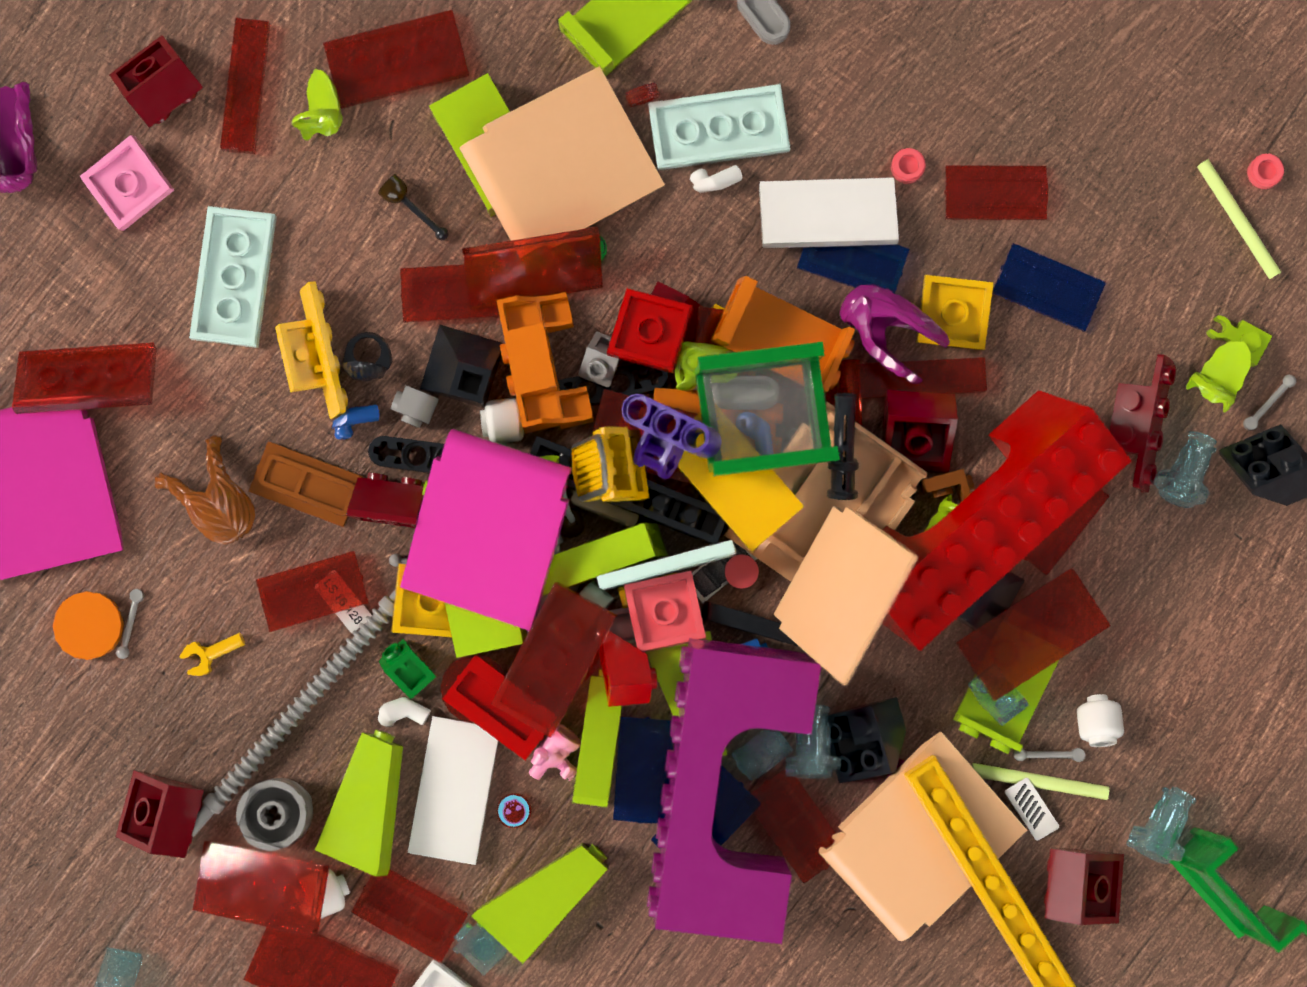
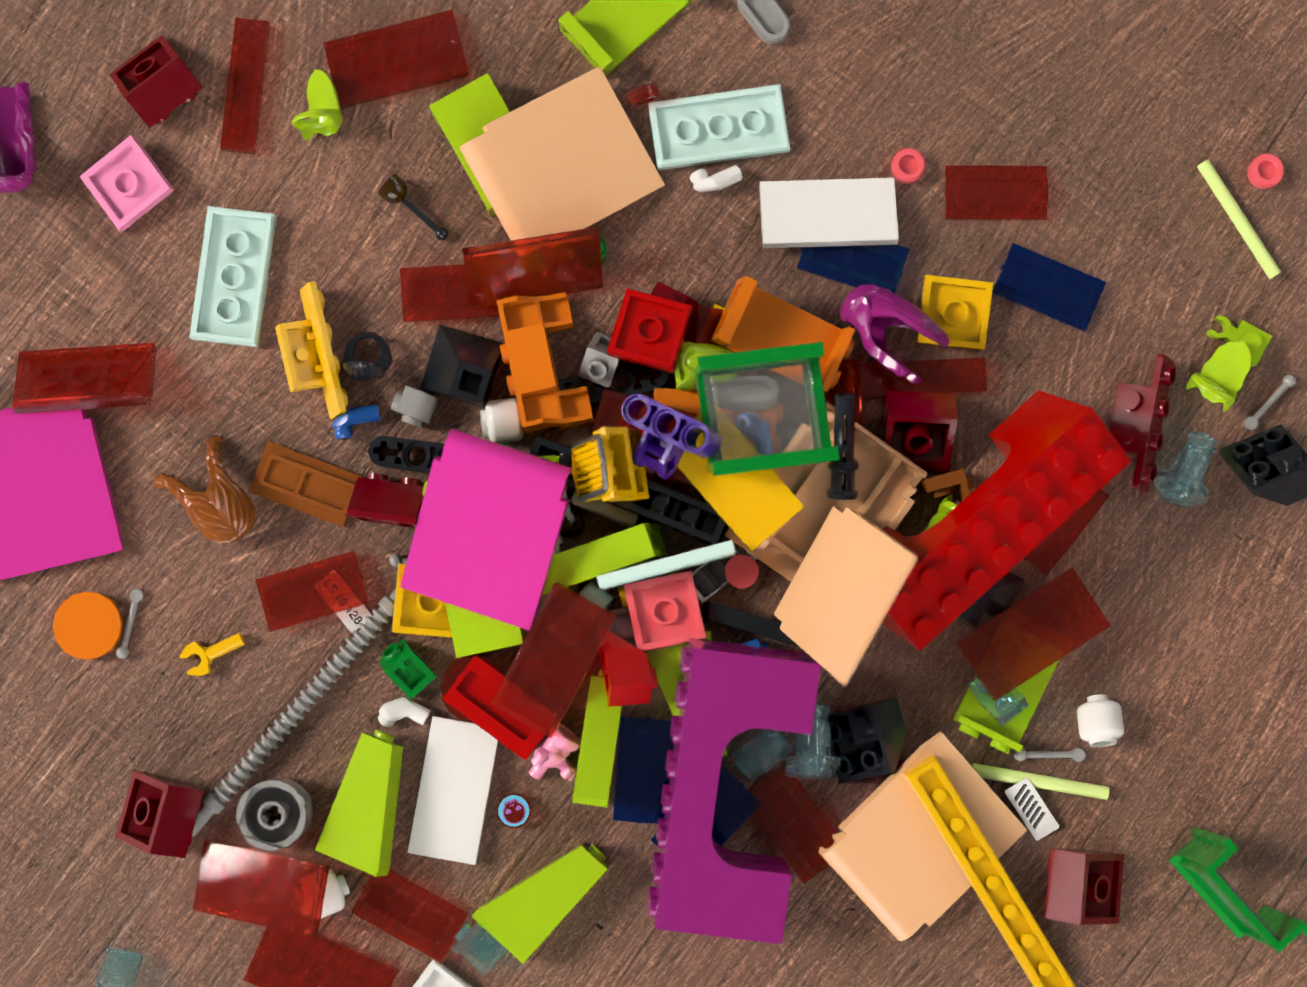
clear light blue piece [1126,786,1196,864] -> none

